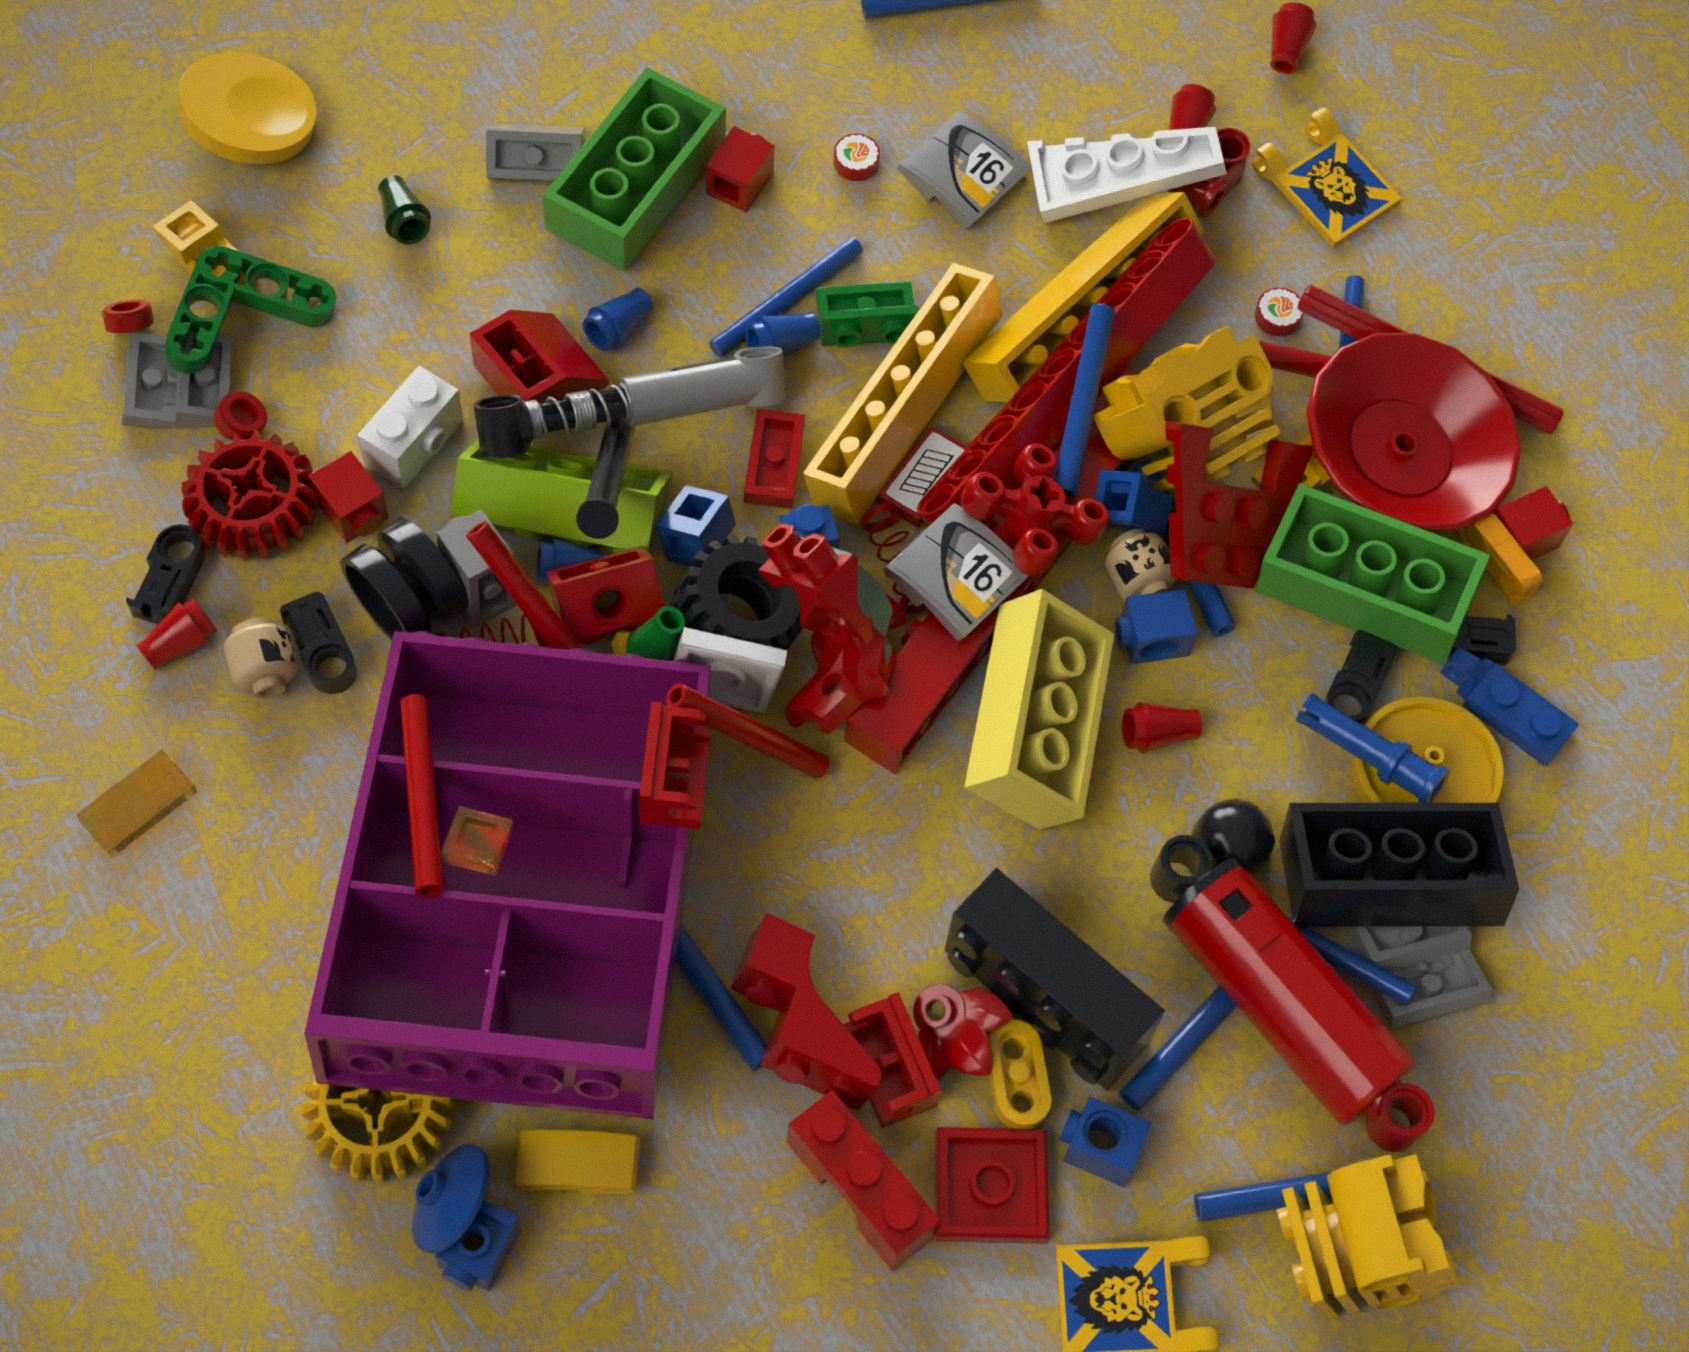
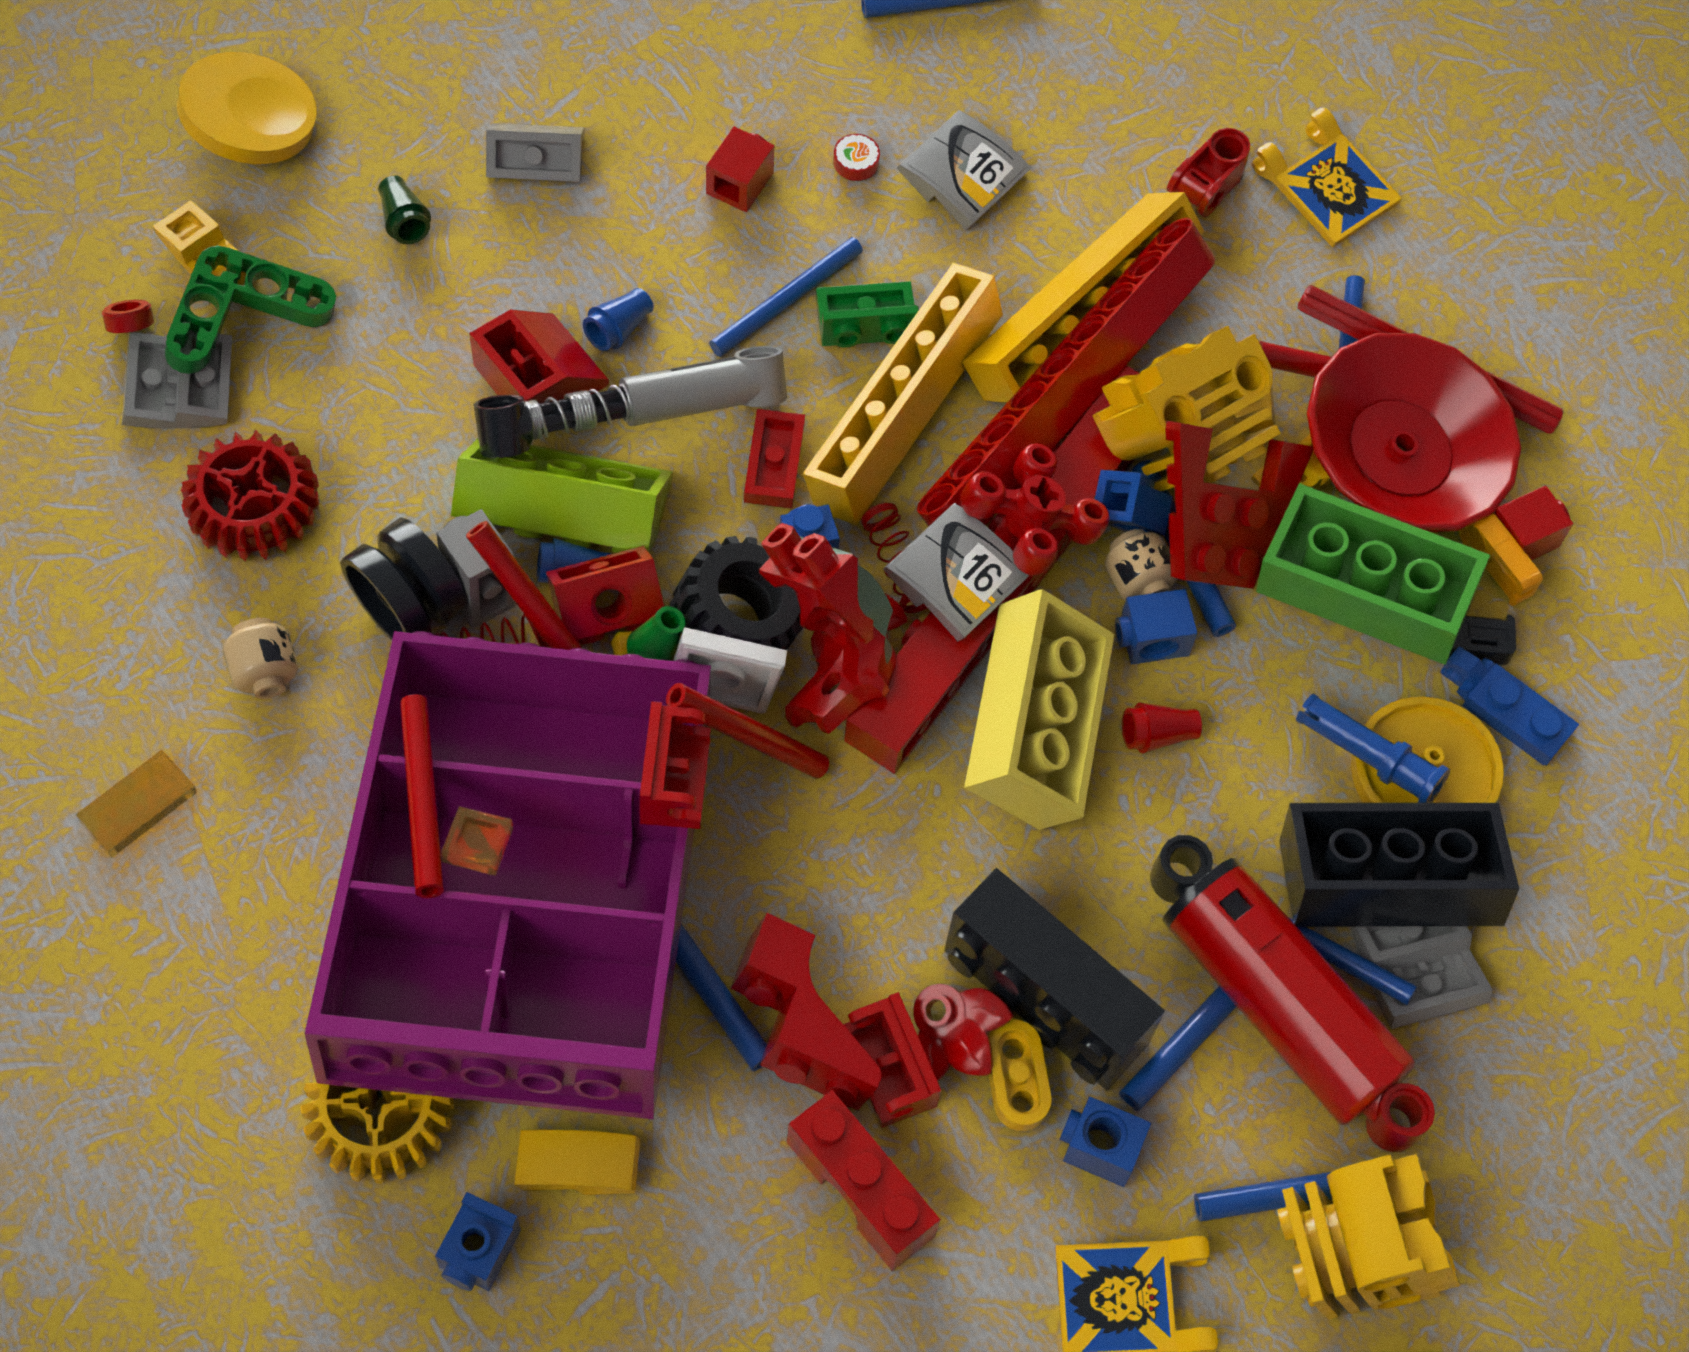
black piece [126,524,205,624] -> none
red cone [136,598,218,670] -> none
red tile [214,391,267,441] -> none
black piece [280,591,357,694] -> none
red brick [308,451,389,543] -> none
white brick [357,366,463,490] -> none
blue dish [412,1144,490,1254] -> none
bright green brick [542,67,726,272] -> none
black axle [576,418,635,539] -> none
blue brick [656,485,736,566] -> none
blue cone [745,312,820,357] -> none
tile [877,425,967,528] -> none
red tile [935,1127,1050,1244] -> none
white wing [1027,127,1227,223] -> none
blue piece [1054,303,1115,497] -> none
red cone [1169,84,1216,130] -> none
black hair [1191,798,1276,874] -> none
tile [1255,288,1304,336] -> none
red cone [1270,2,1317,74] -> none
black piece [1324,630,1397,725] -> none

